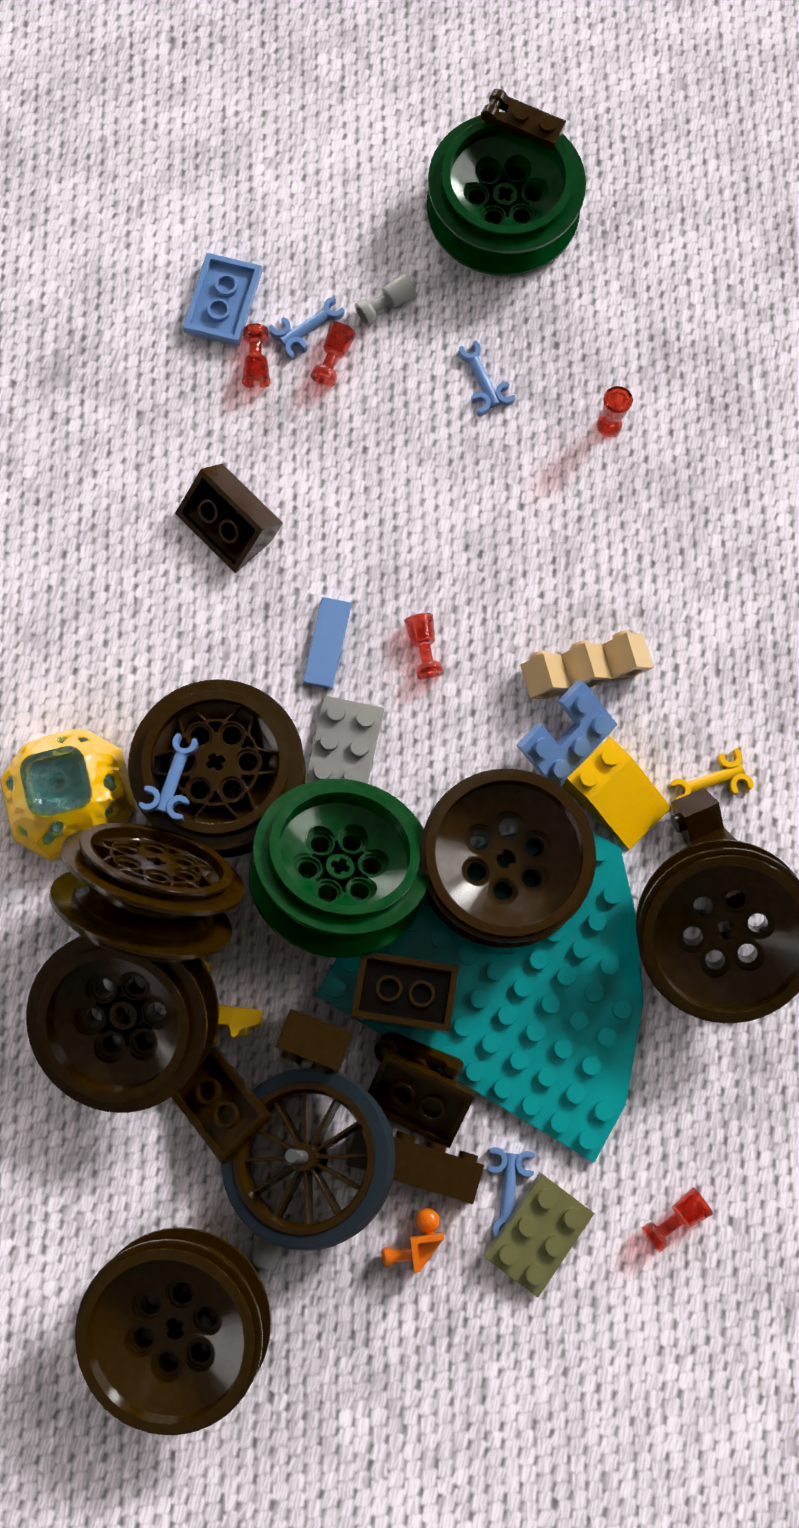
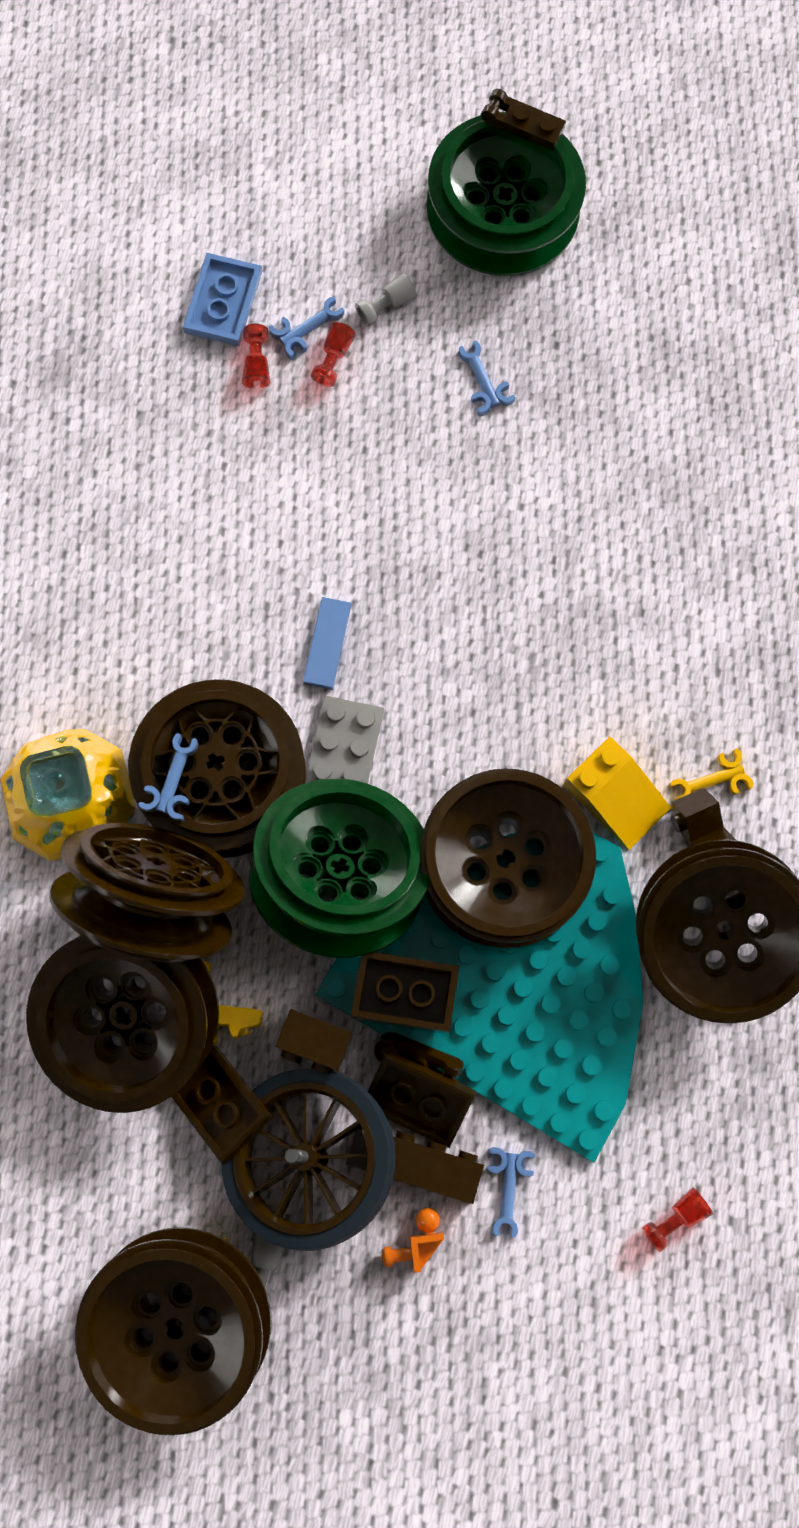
dark brown slope [175,464,283,573] -> none
clear red piece [404,613,444,680] -> none
olive plate [483,1172,595,1297] -> none
medium blue plate [516,680,618,786] -> none
tan brick [520,630,654,699] -> none
clear red piece [596,386,633,437] -> none

